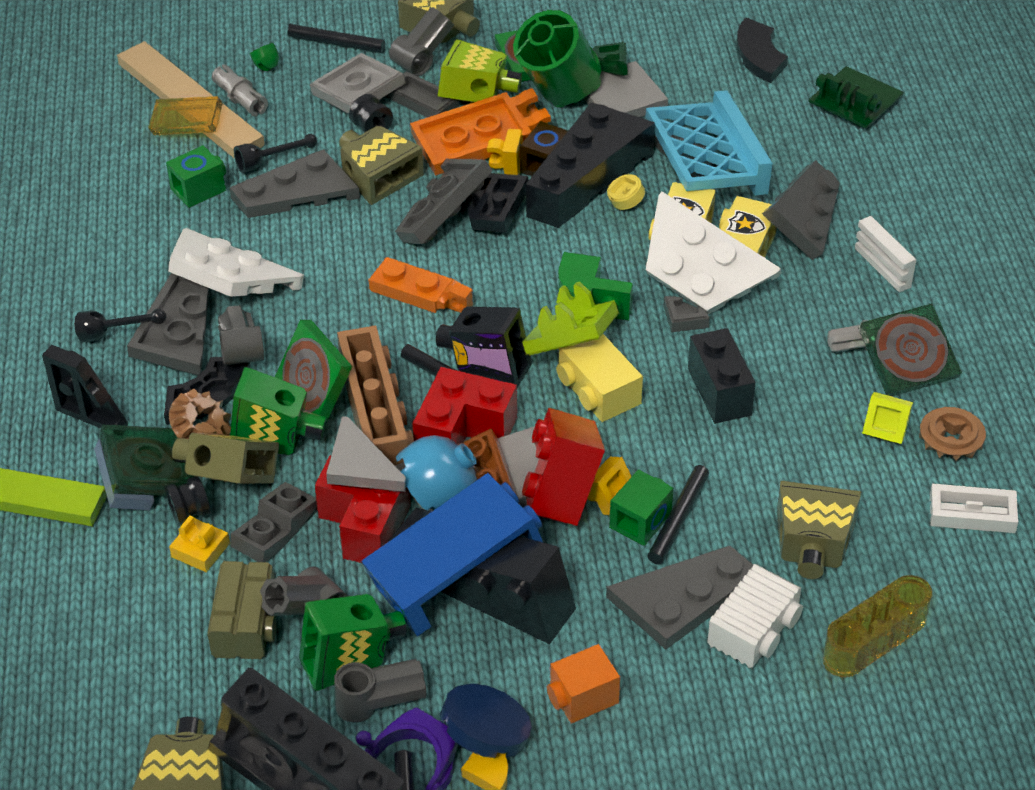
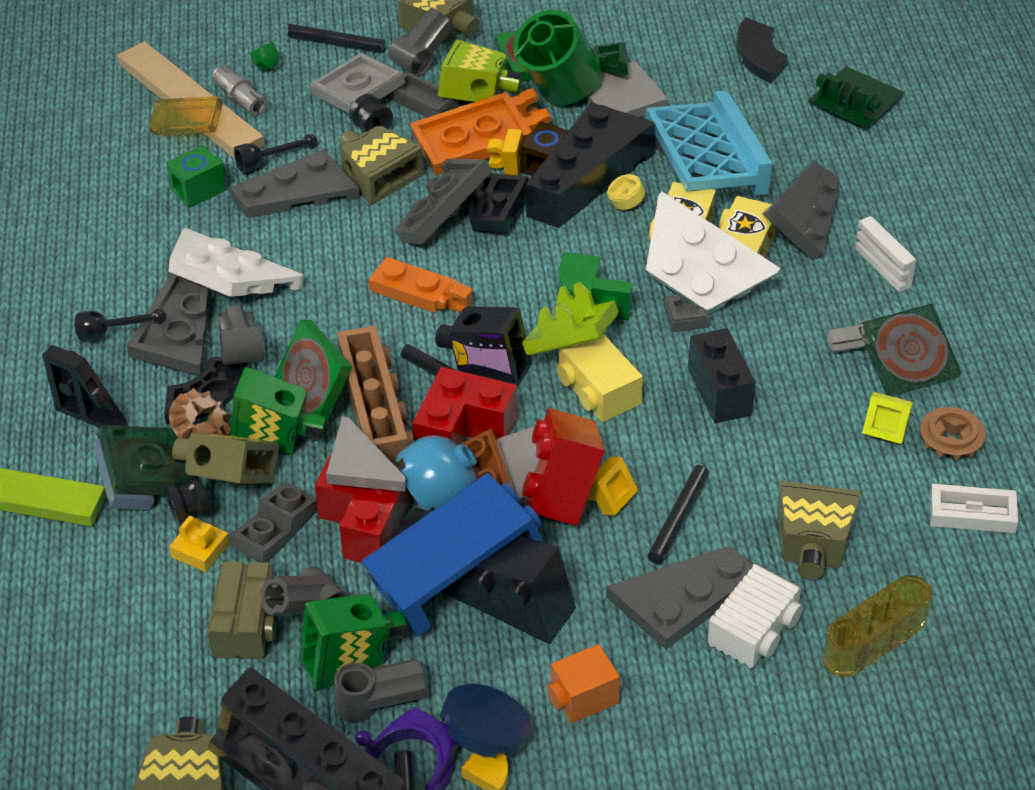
green brick [609,469,674,546] -> none

